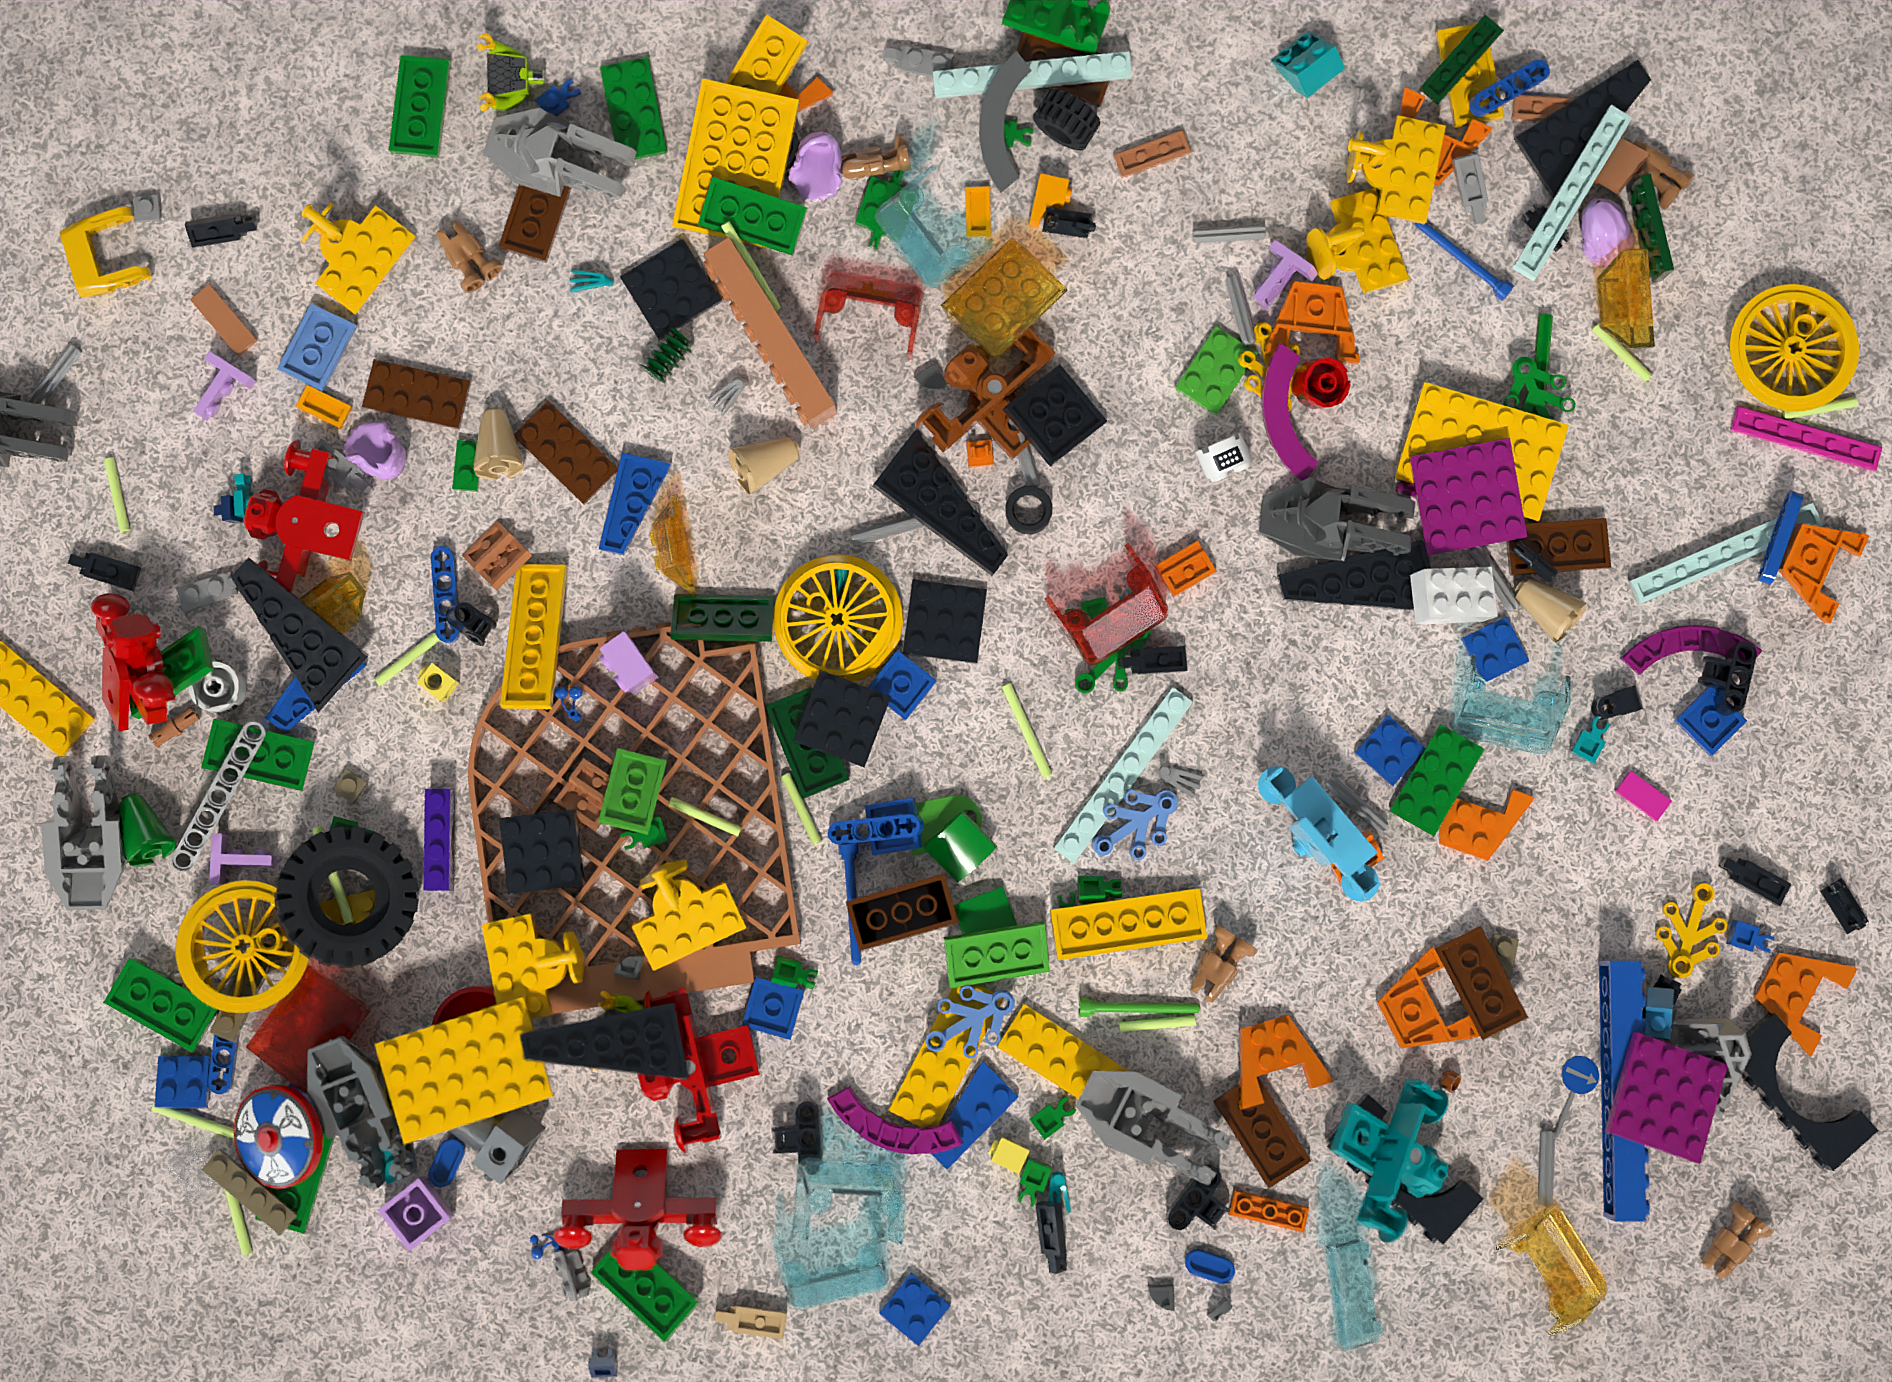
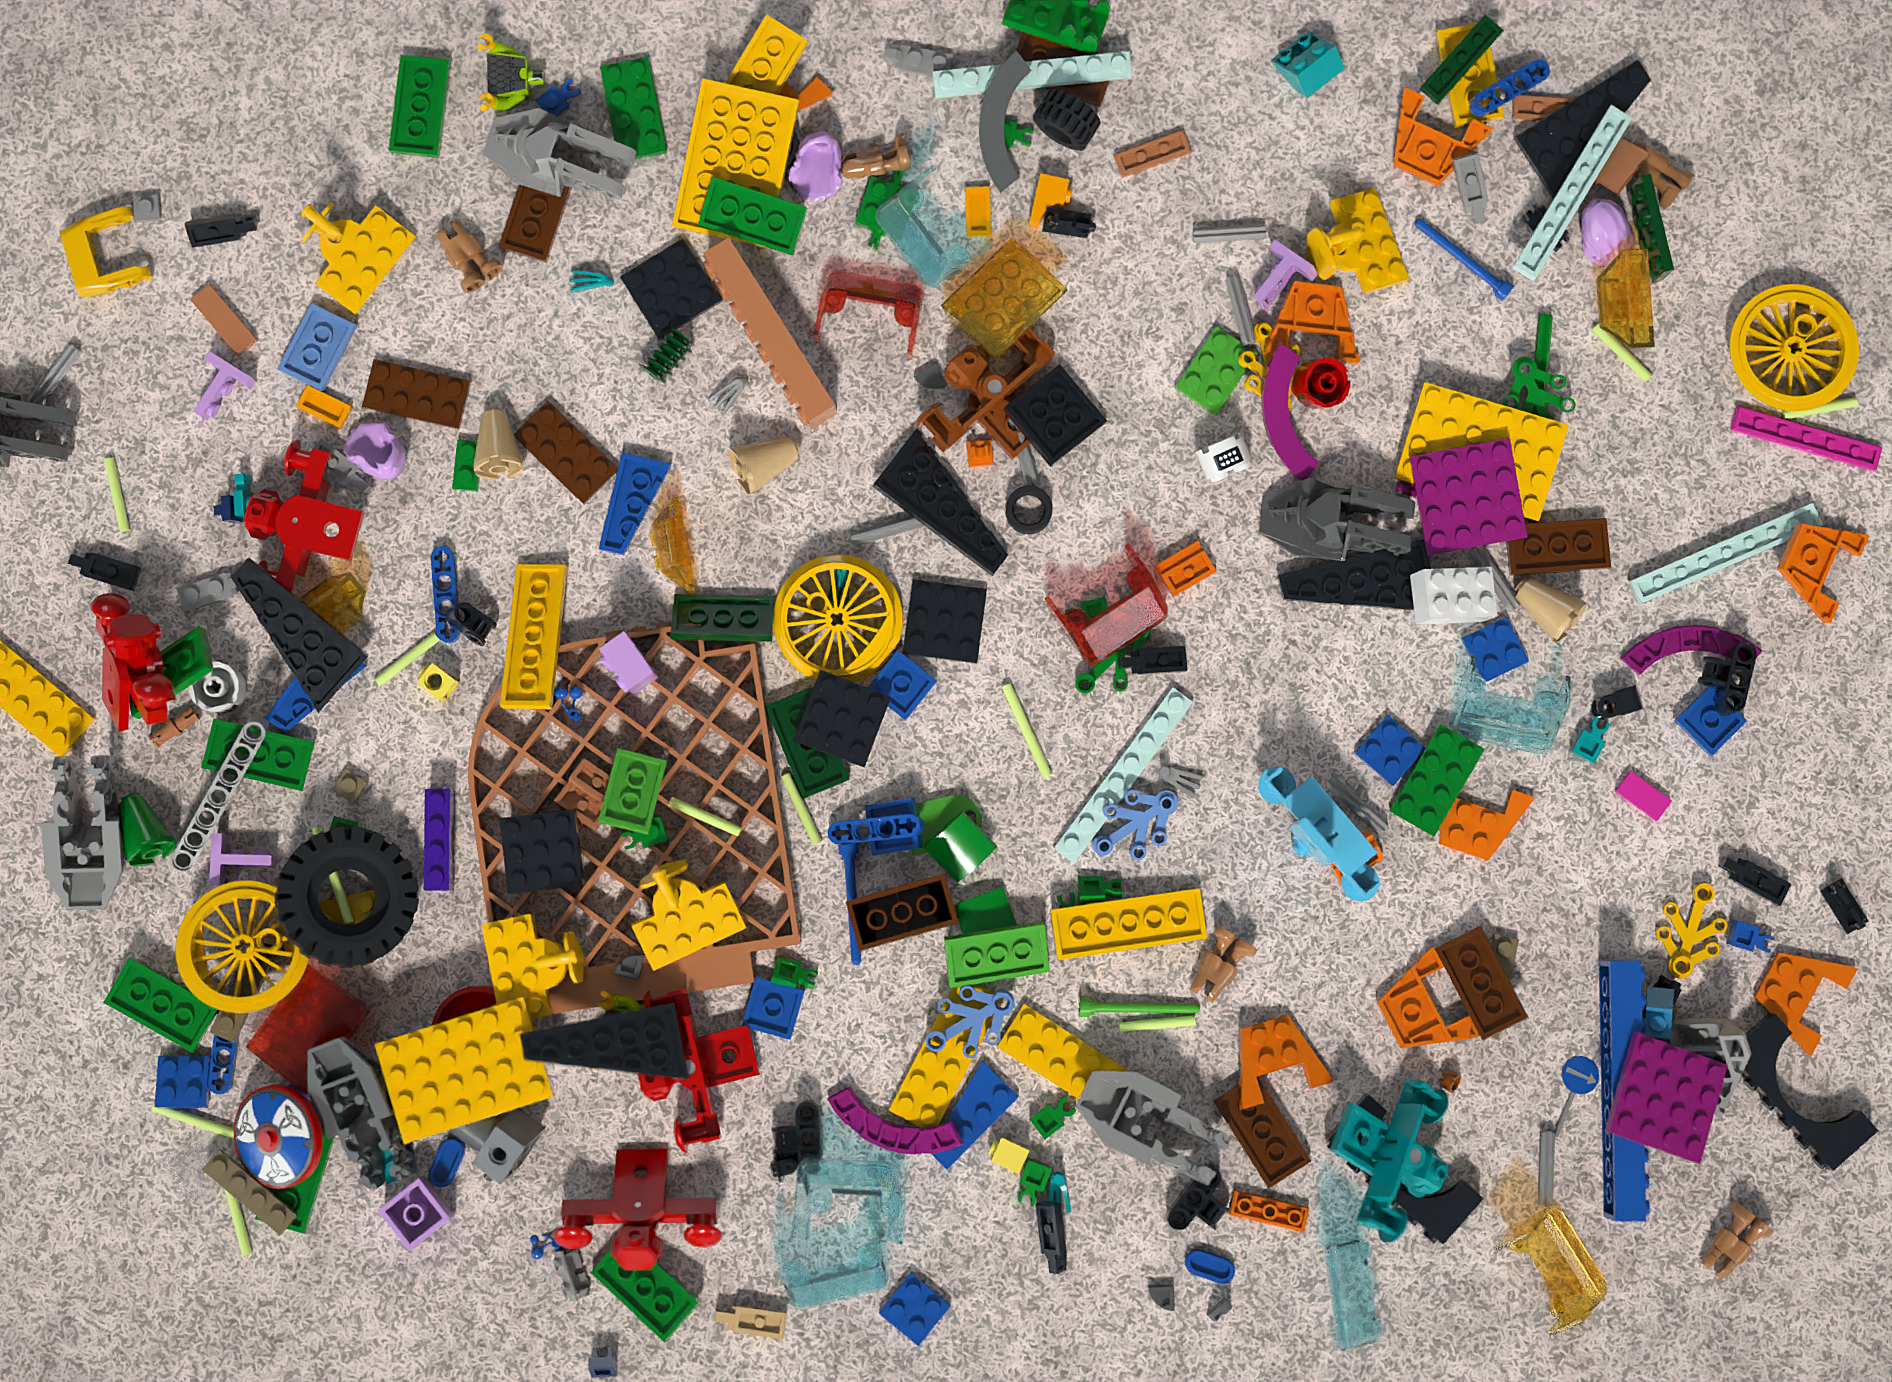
nougat slope [462,521,532,591] -> none
yellowish green bar [721,221,781,311] -> none
yellow plate [1346,115,1446,224] -> none
black axle [1511,540,1558,582] -> none
blue beam [1757,490,1804,585] -> none
none -> black hinge [770,1154,798,1183]

